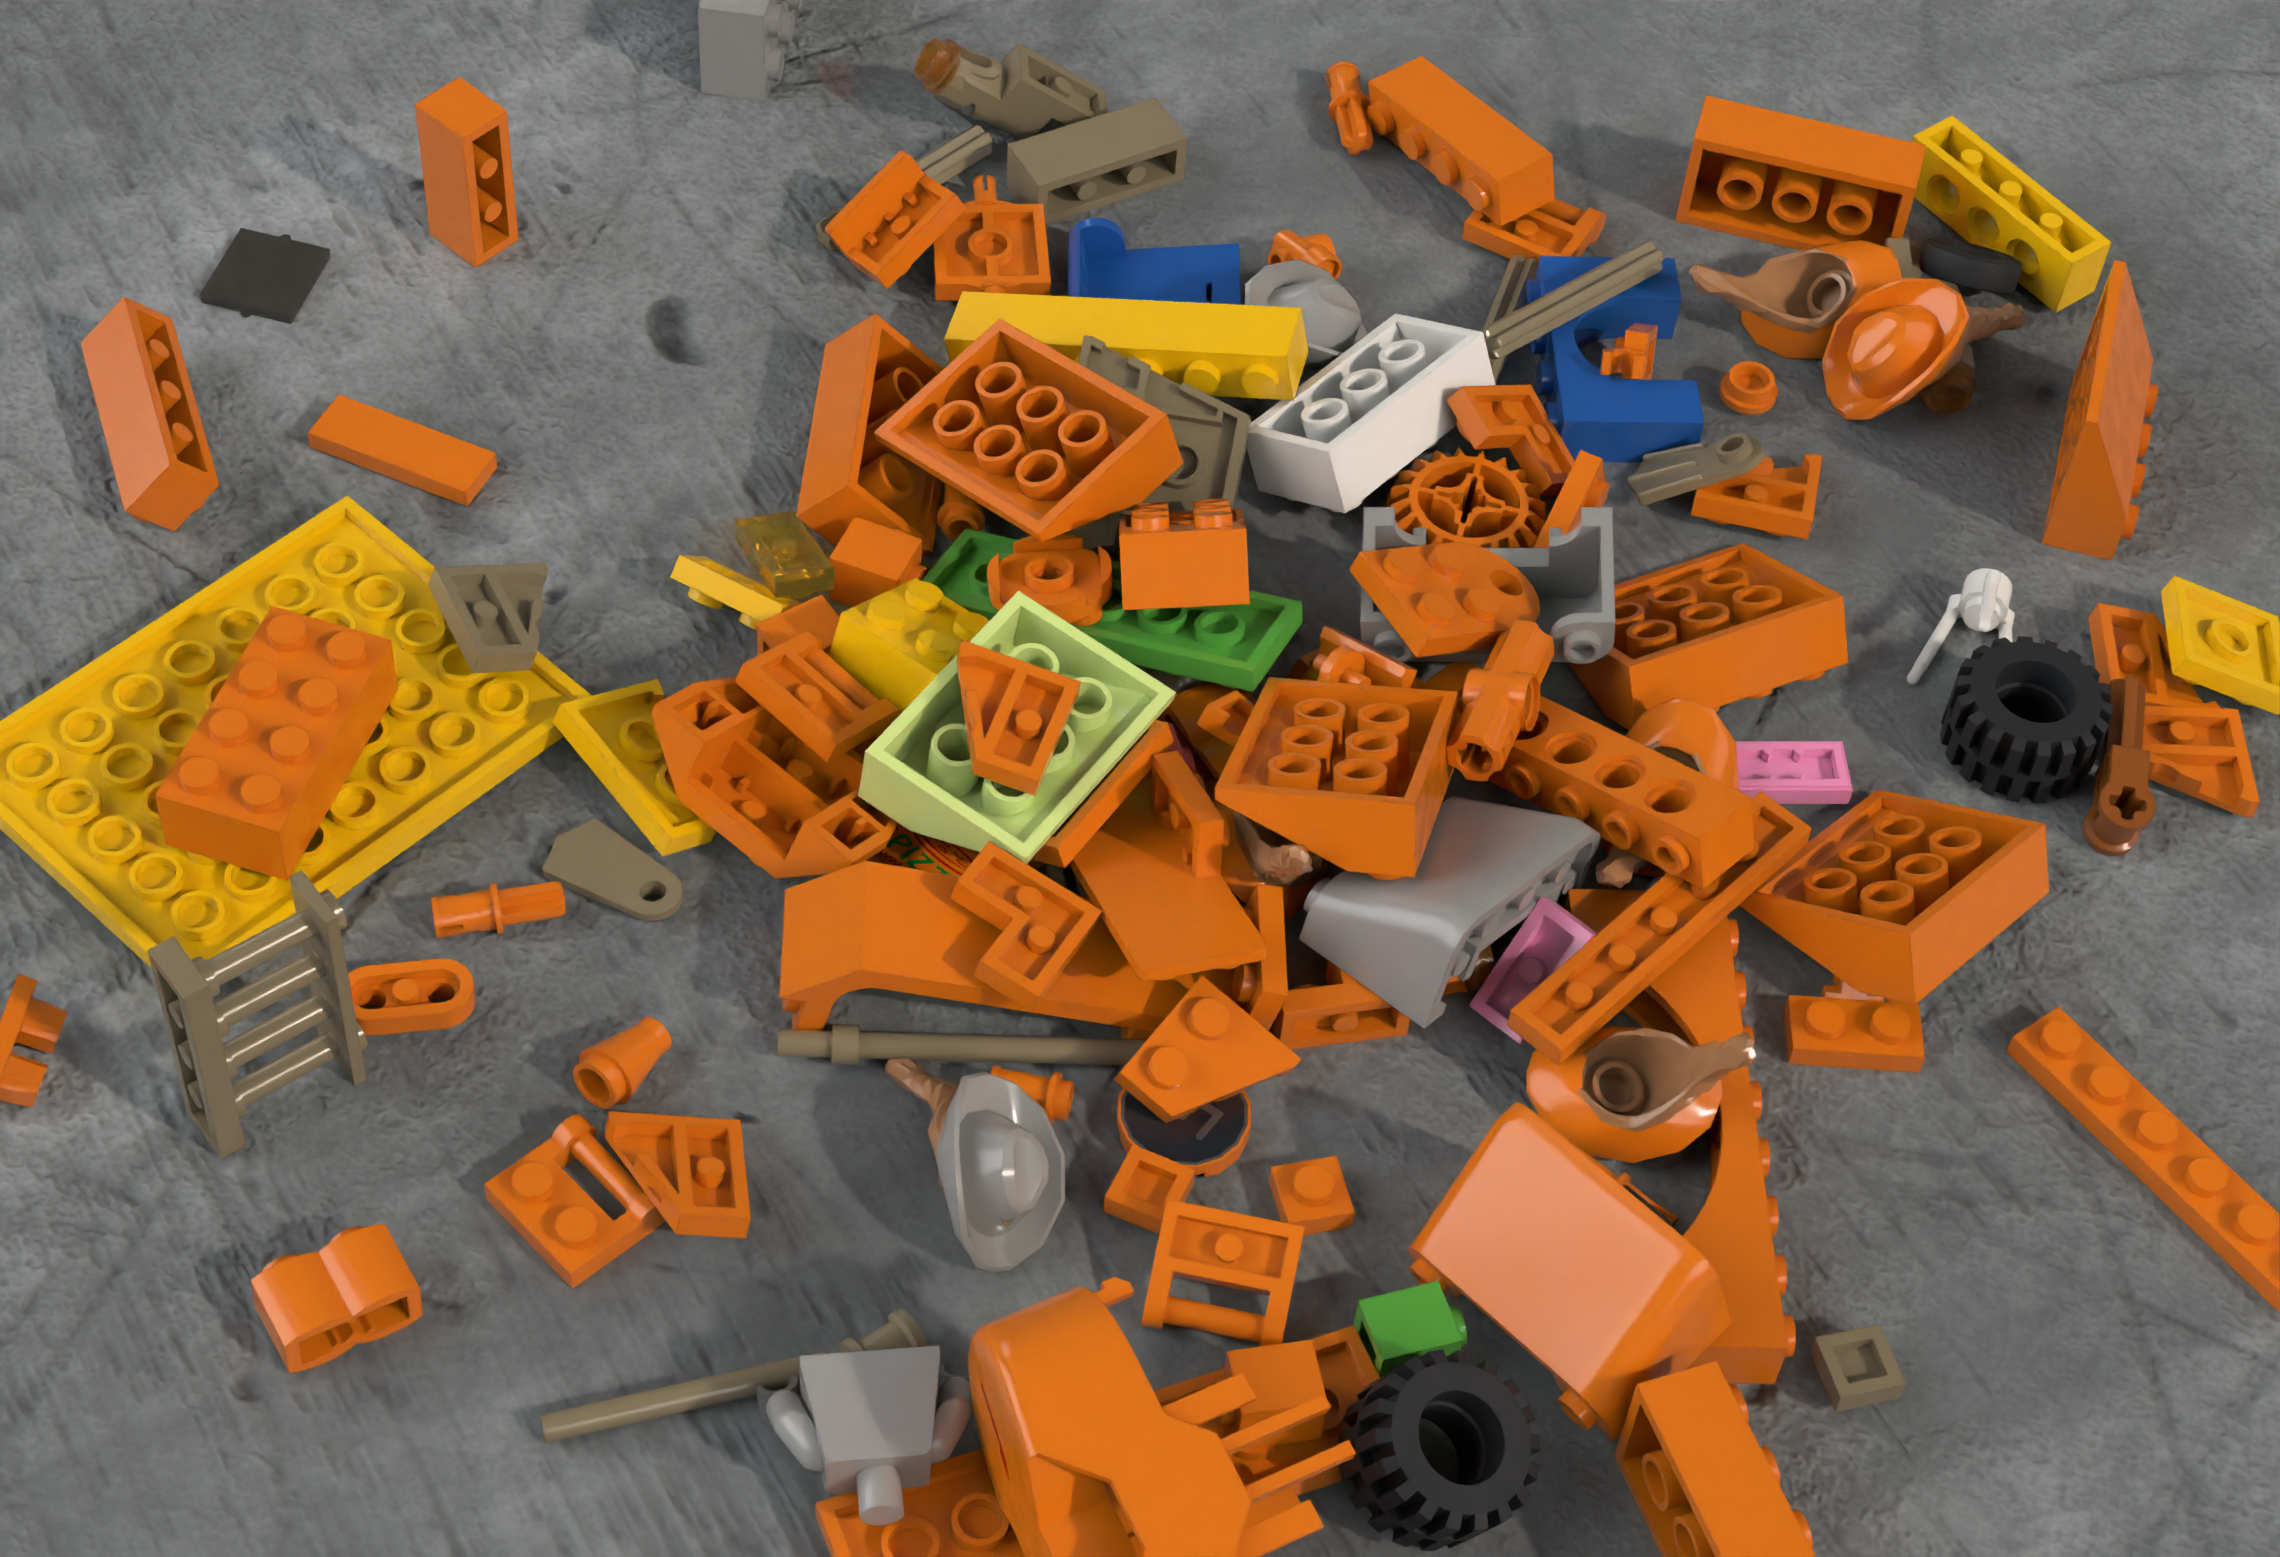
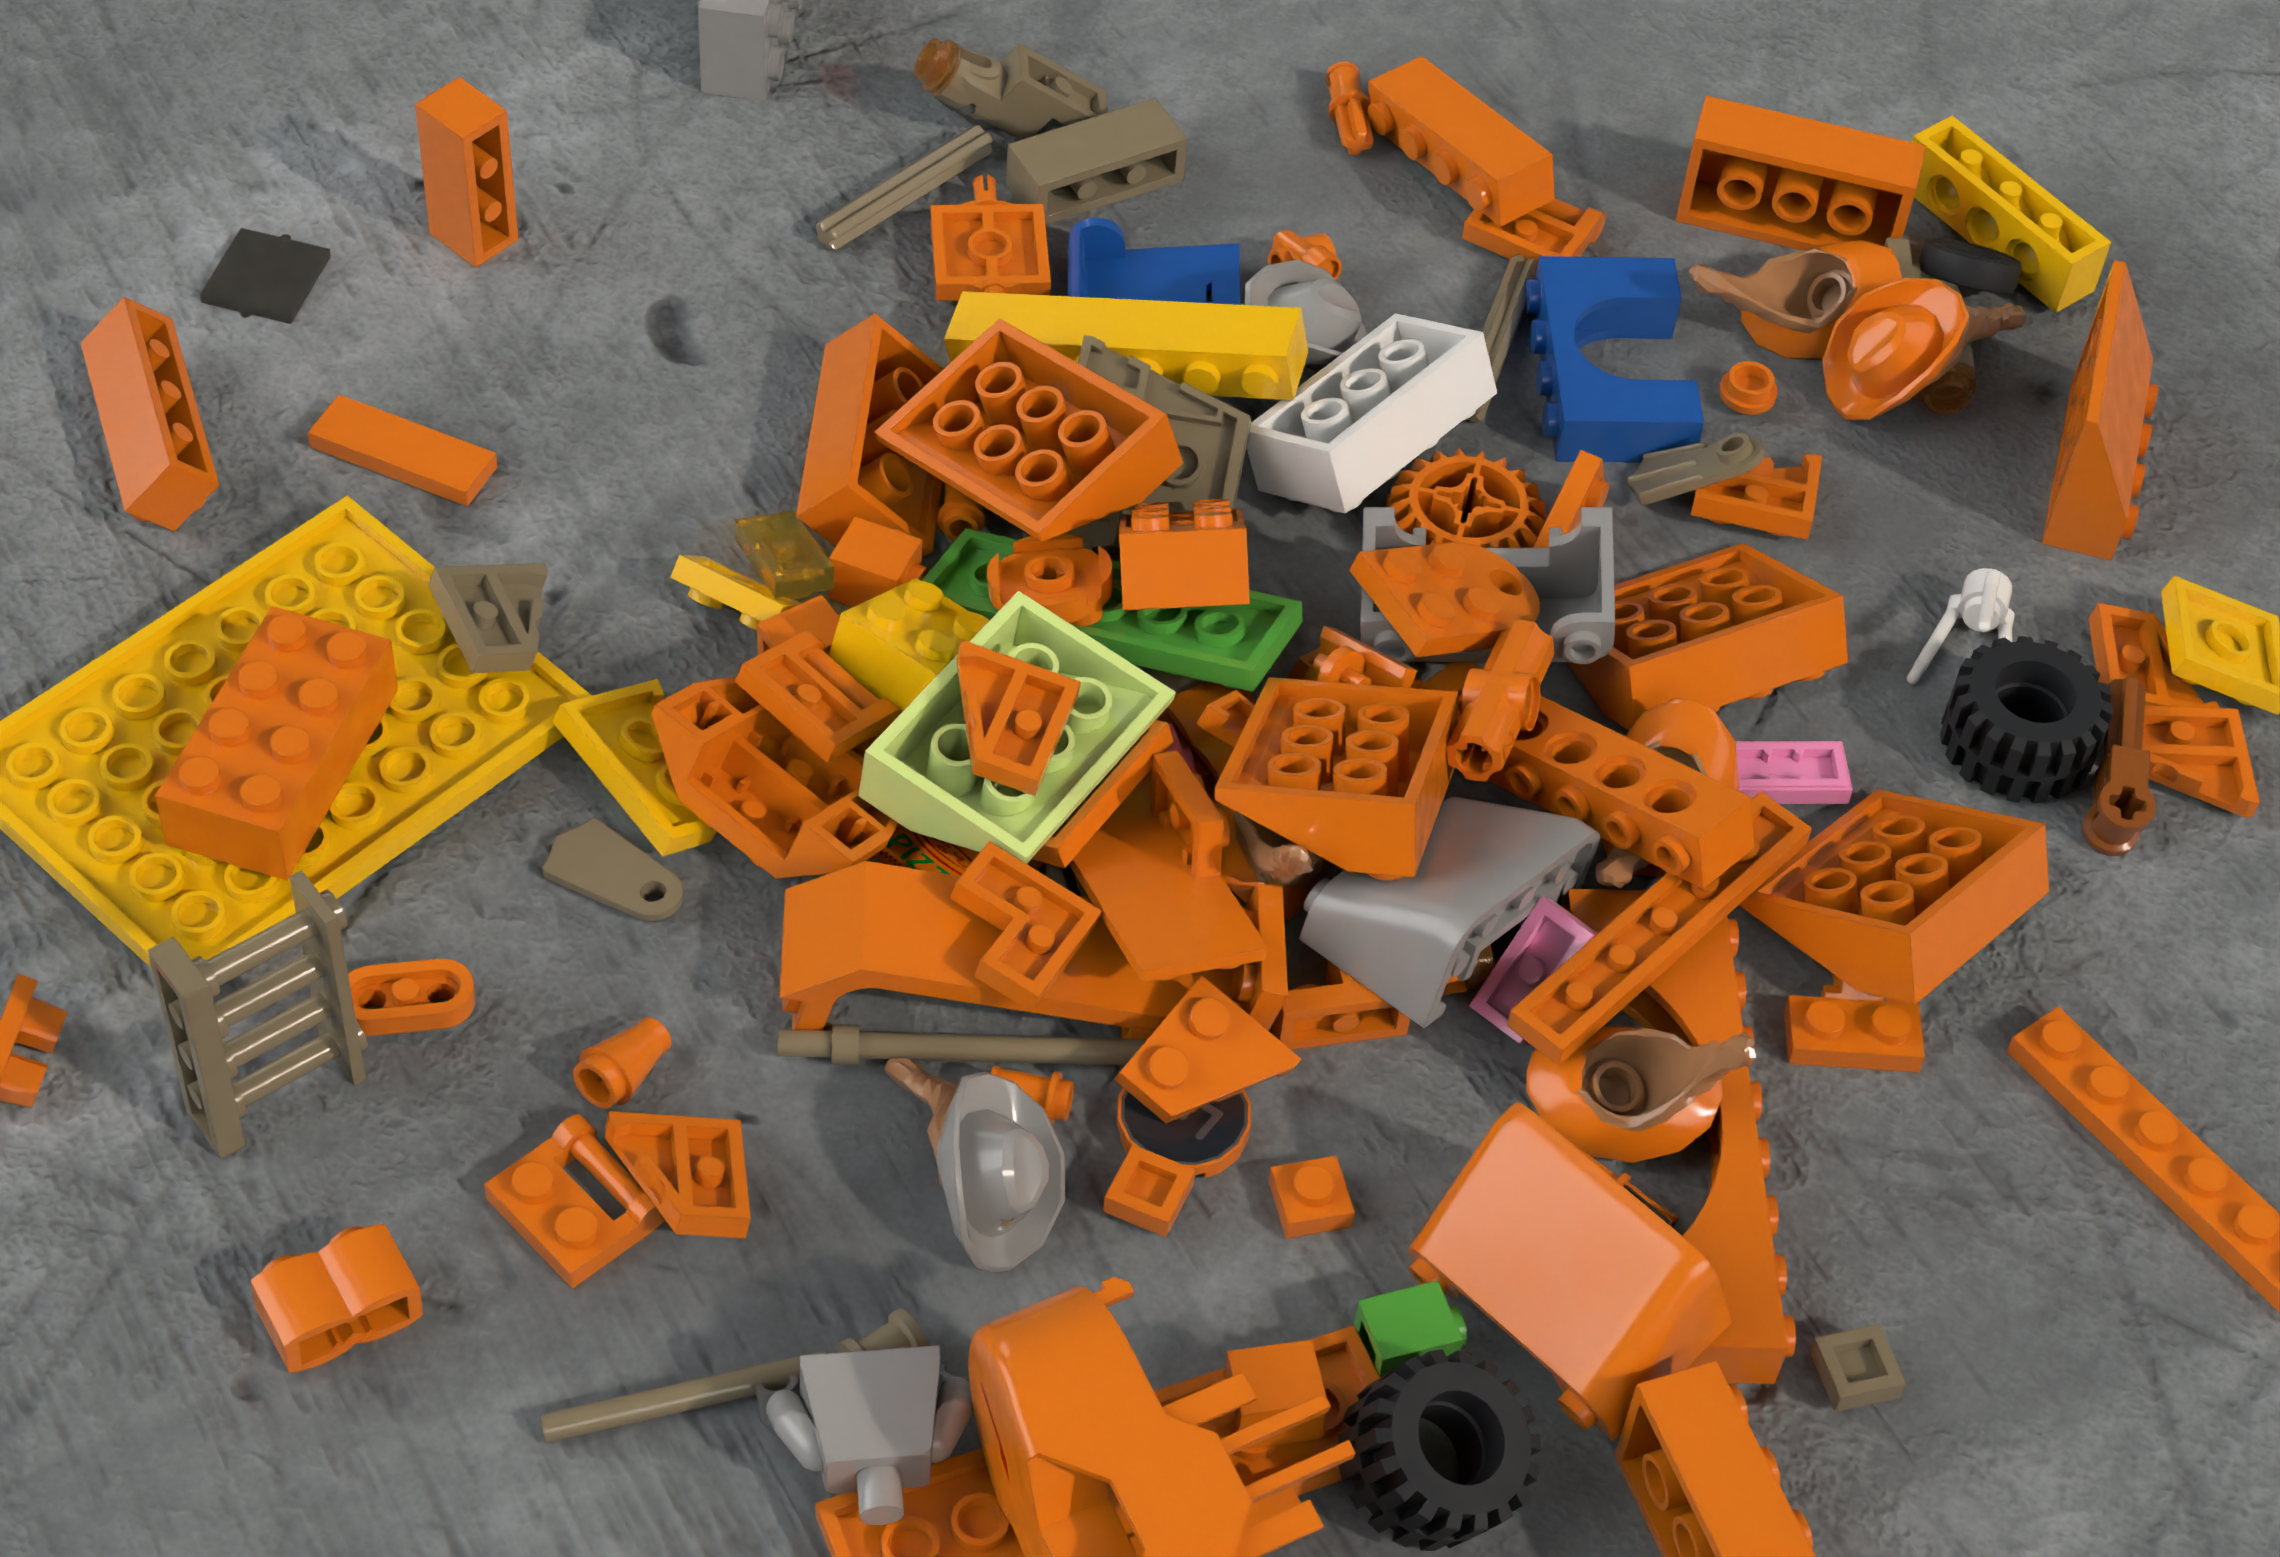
orange axle [430,881,566,939] -> none
orange bracket [825,150,967,289] -> none
orange plate [1141,1199,1305,1346] -> none
orange plate [1447,384,1575,497] -> none
dark tan axle [1481,241,1665,360] -> none
orange plate [1600,323,1658,380] -> none

